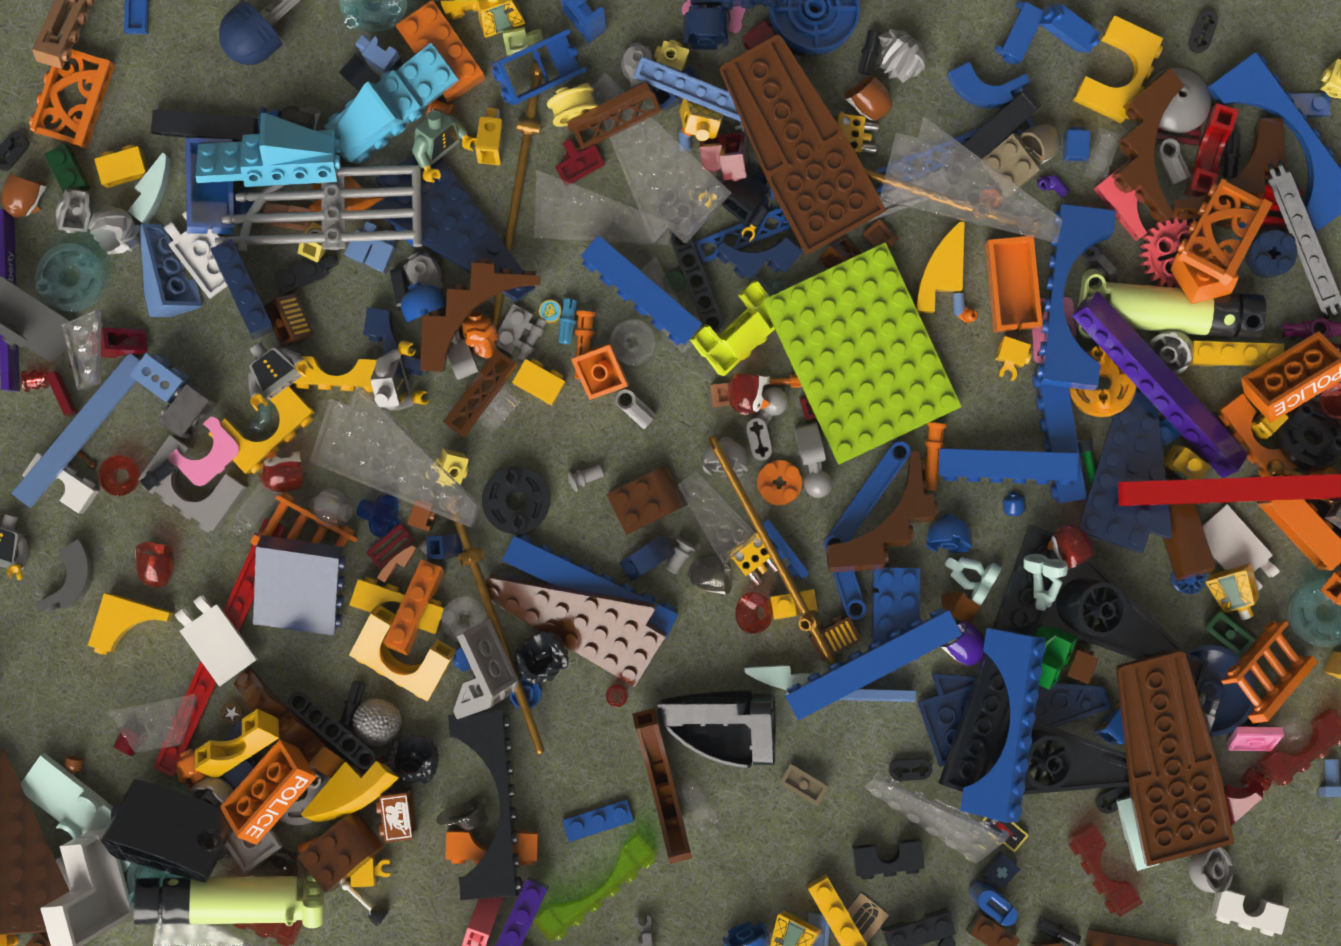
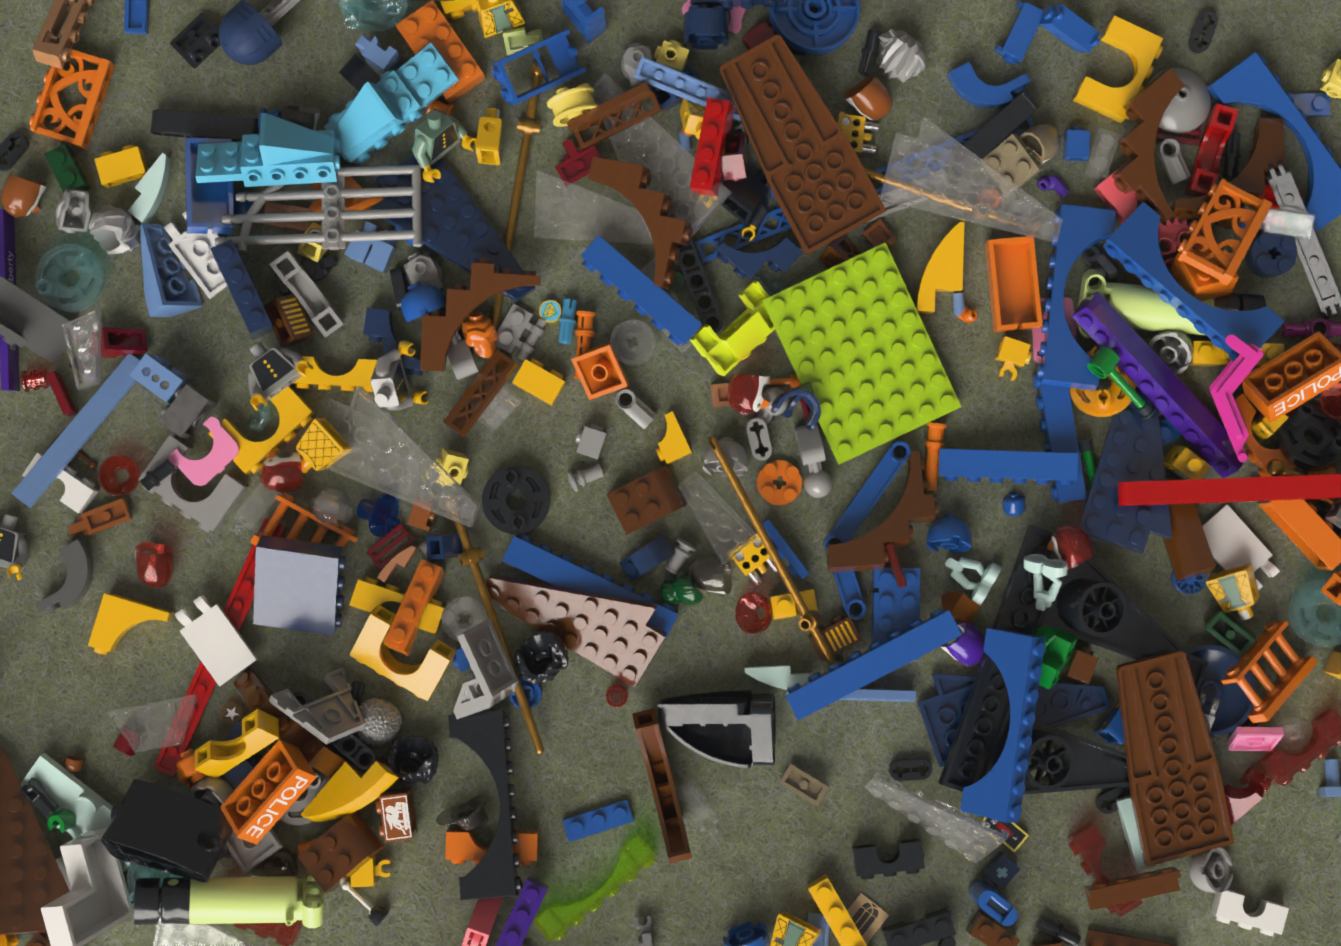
none -> piece [21,778,76,834]
none -> dark orange hinge [68,498,134,536]
none -> black bracket [169,12,220,69]
none -> light grey arch [269,248,344,338]
none -> light grey wing [269,668,365,744]
none -> yellow torso [296,418,353,473]
none -> light grey brick [575,424,607,460]
none -> reddish brown arch [588,157,693,289]
none -> yellow arch [656,411,692,464]
none -> dark green hair [661,570,703,605]
none -> red arch [690,97,735,197]
none -> dark blue helmet [771,382,821,431]
none -> clear red piece [885,542,907,588]
none -> reddish brown fence [1084,866,1181,910]
none -> green piece [1087,346,1157,420]
none -> blue arch [1103,202,1285,362]
none -> dark pink piece [1209,334,1263,462]
none -> clear hinge [1259,208,1315,239]

